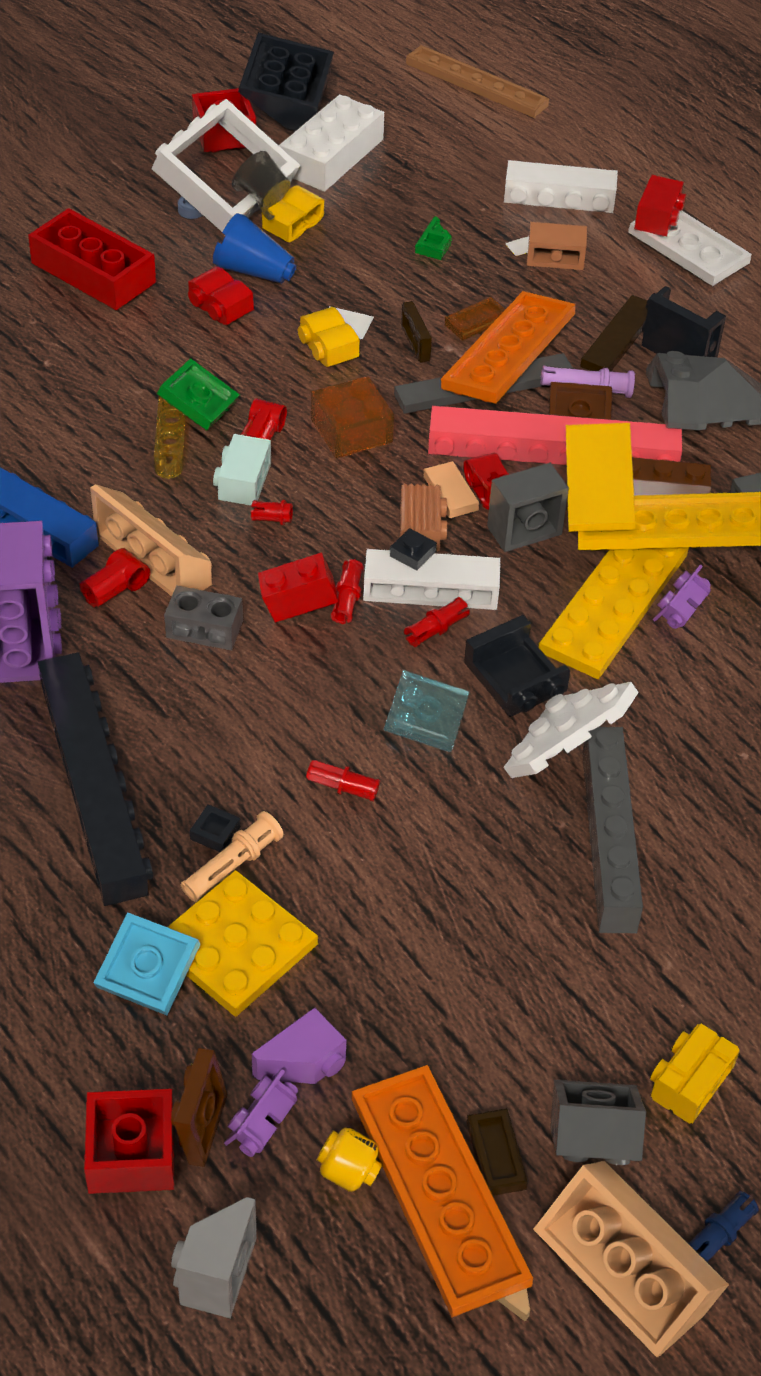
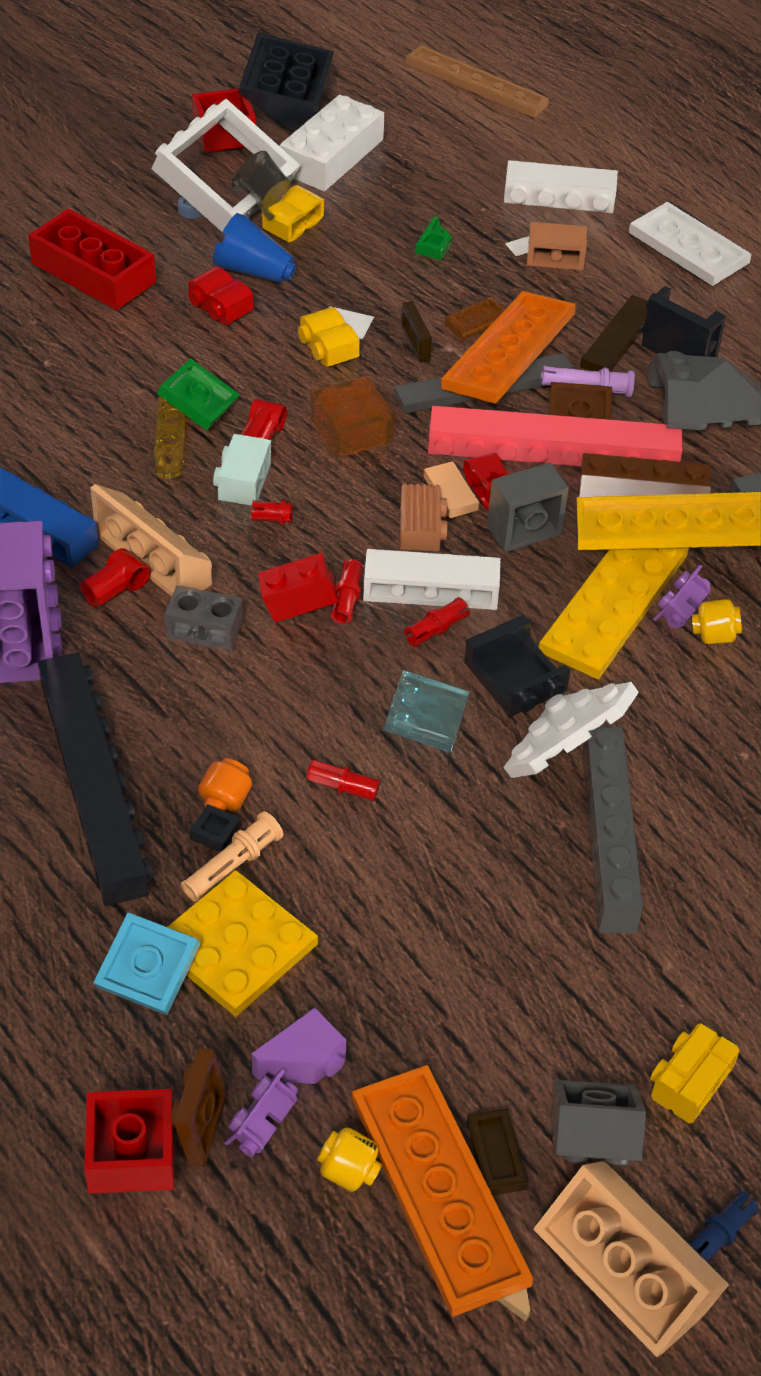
light grey slope [171,1197,257,1319] -> none
black plate [390,528,437,571] -> none
yellow tile [566,423,635,532] -> none
red brick [634,174,686,237] -> none
none -> orange head [198,758,252,812]
none -> yellow head [692,599,742,645]

